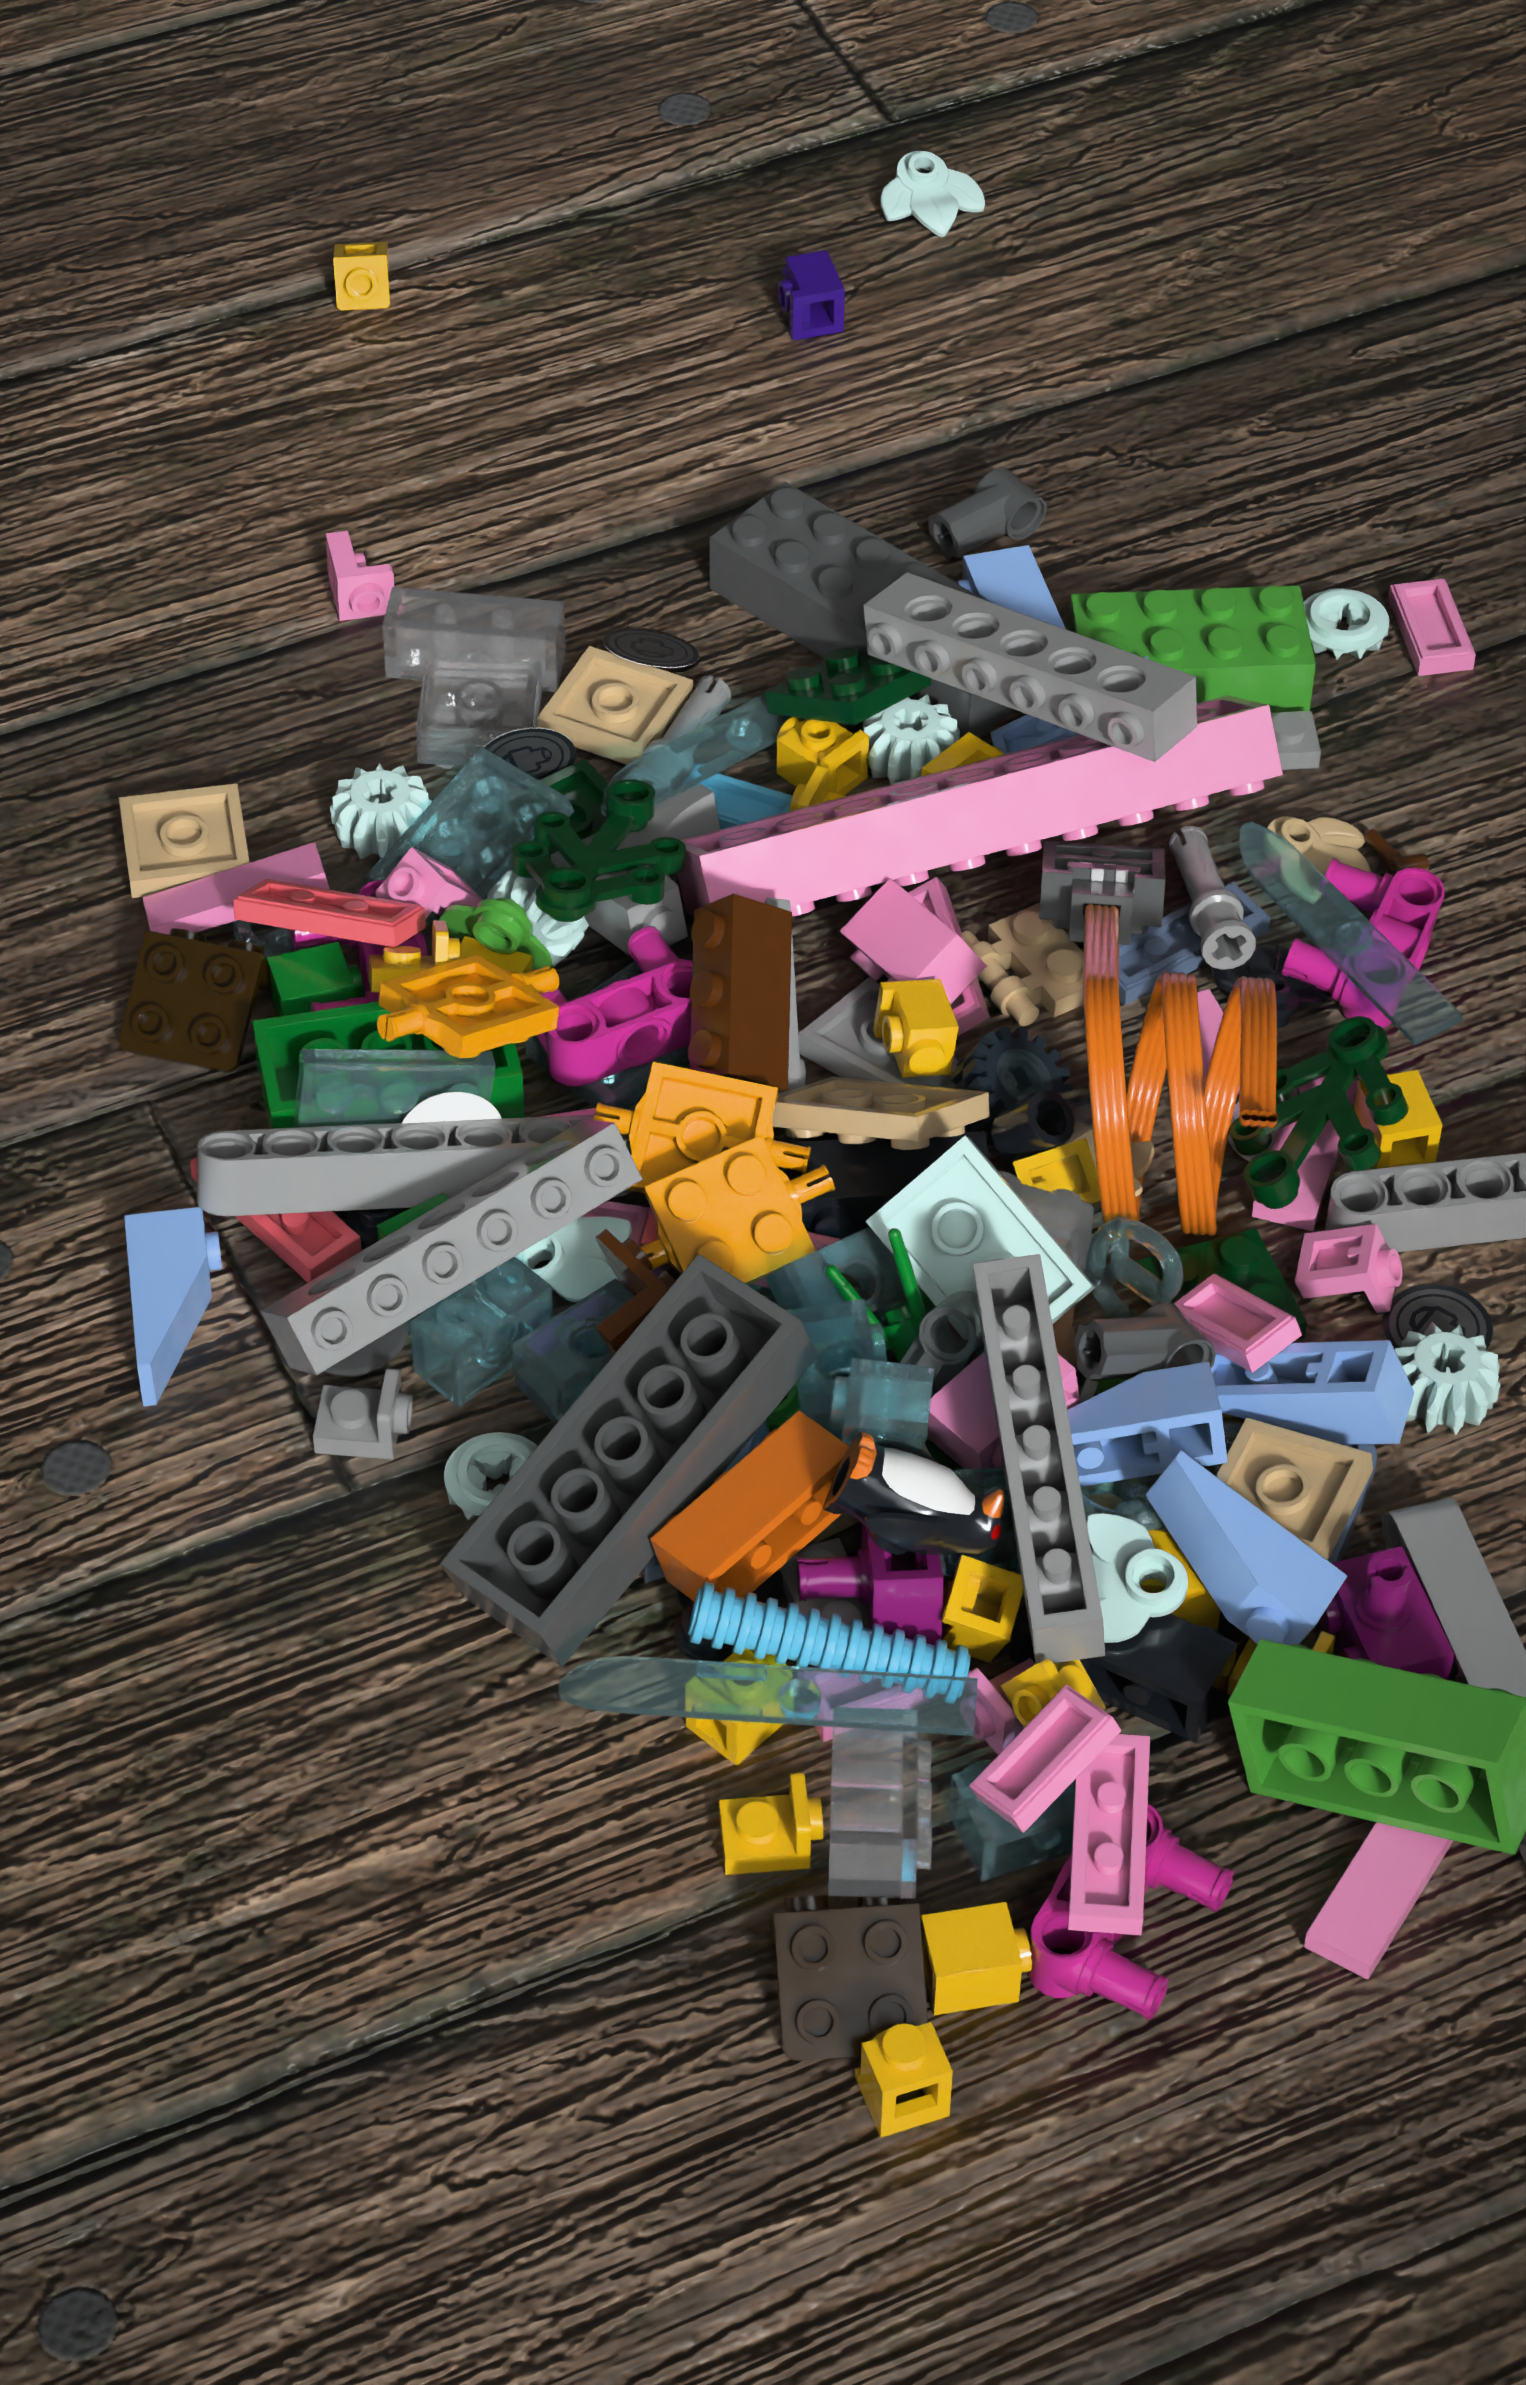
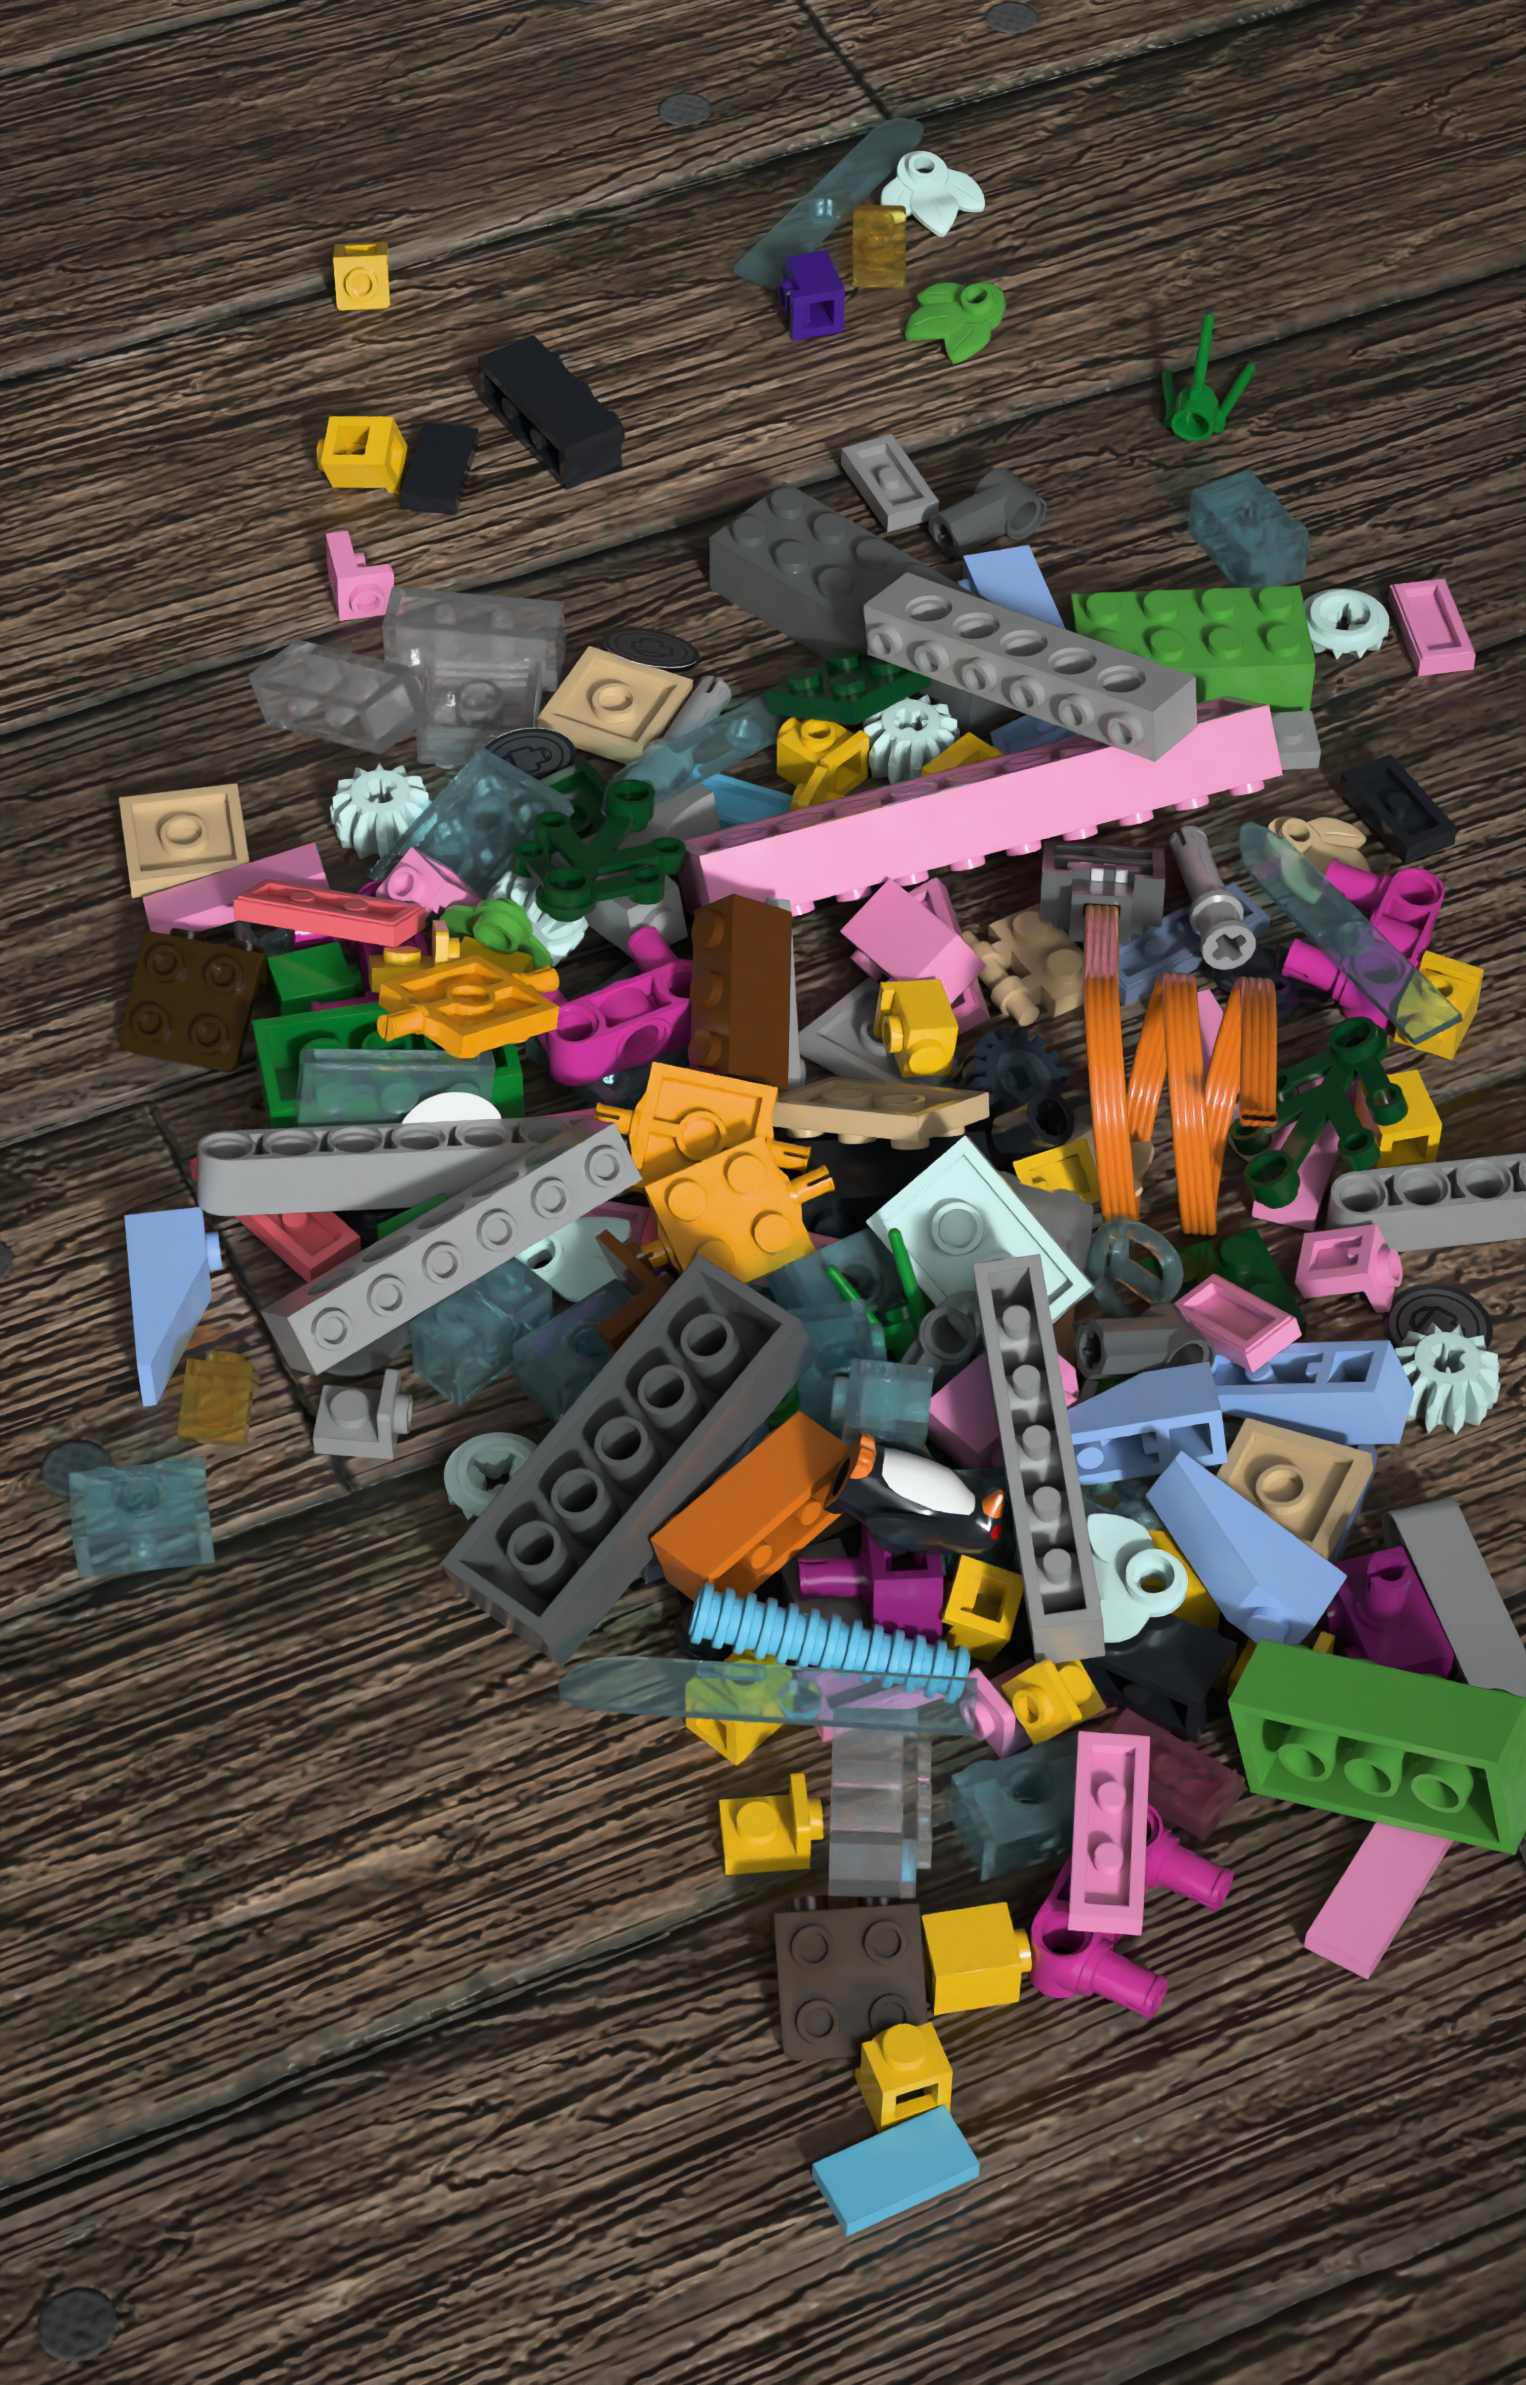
bright pink tile [969,1684,1121,1833] -> none
reddish brown hand [1364,829,1430,875] -> none
none -> clear light blue brick [69,1458,215,1578]
none -> clear yellow bracket [177,1351,260,1448]
none -> clear brick [248,640,430,754]
none -> yellow brick [317,416,408,494]
none -> black tile [401,422,479,515]
none -> black brick [478,335,625,490]
none -> clear light blue piece [733,118,924,290]
none -> medium azure tile [812,2104,980,2237]
none -> light grey plate [841,434,939,533]
none -> clear yellow bracket [852,205,906,288]
none -> bright green plate [905,282,1006,364]
none -> clear pink plate [1107,1708,1245,1841]
none -> green plant [1161,313,1256,441]
none -> clear light blue brick [1188,469,1310,588]
none -> black plate [1339,754,1457,864]
none -> yellow brick [1394,950,1484,1060]

